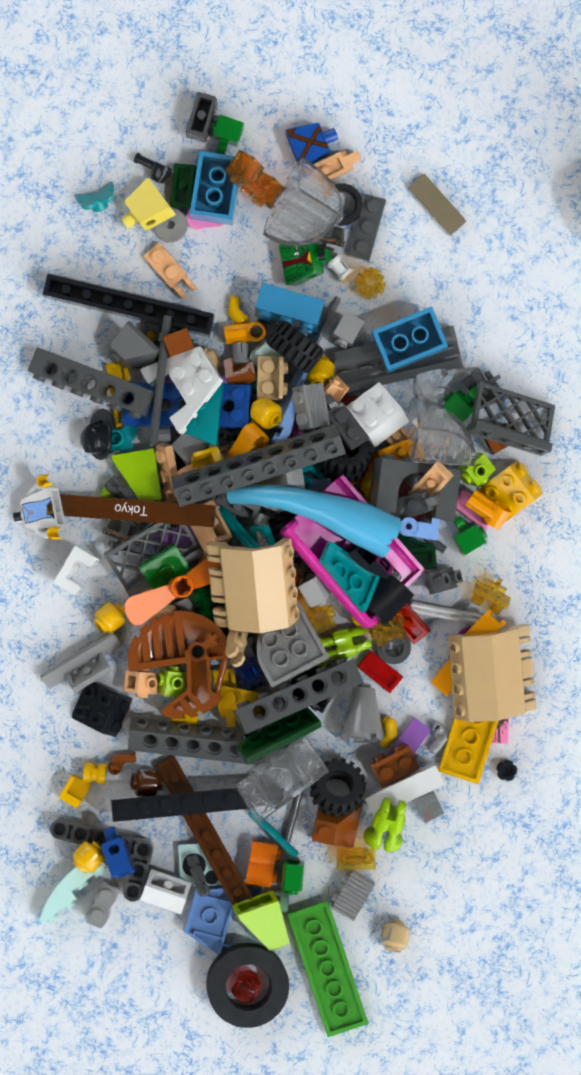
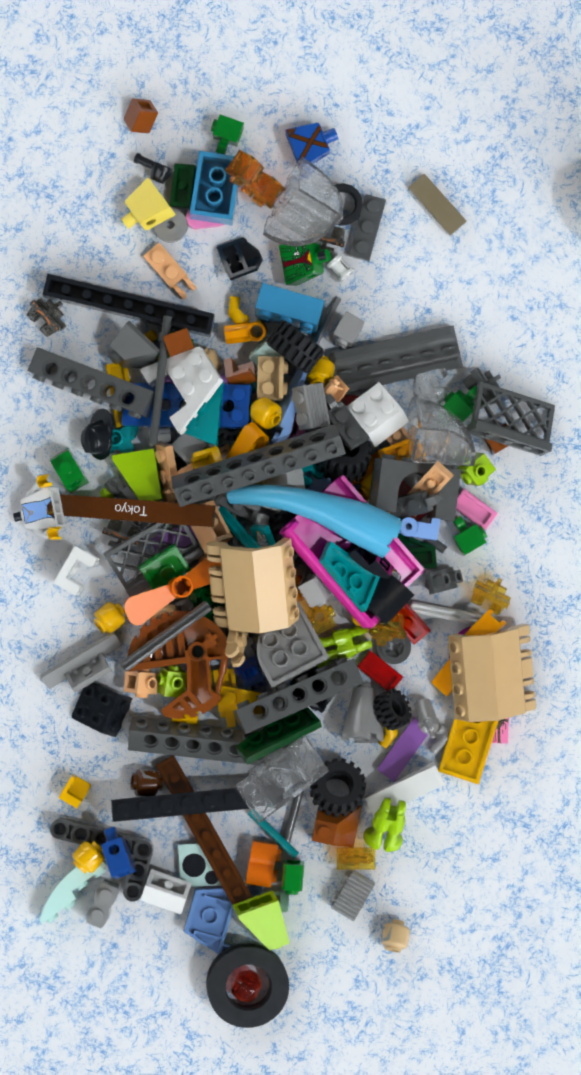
teal animal [74,181,114,212] -> none
yellow wheel [83,761,107,785] -> none
dark orange arm [108,752,136,775] -> none
dark grey brick [185,92,218,143] -> none
dark grey axle [186,855,210,897] -> none
light grey bush [232,342,251,366] -> none
bright green plate [287,900,369,1037] -> none
light nougat hinge [302,150,361,190] -> none
clear yellow brick [354,267,386,300] -> none
dark orange bracket [370,743,420,787] -> none
dark azure brick [371,307,448,374] -> none
tile [414,791,444,823] -> none
light orange piece [466,489,511,530] -> none
yellow bracket [480,460,543,522] -> none
black plate [496,760,517,781] -> none
none -> clear smoke hips [27,298,67,337]
none -> green torso [50,448,90,493]
none -> dark grey axle [120,601,212,671]
none -> dark orange panel [124,98,158,133]
none -> black slope [216,237,263,281]
none -> black tyre [373,689,412,731]
none -> piece [414,698,440,738]

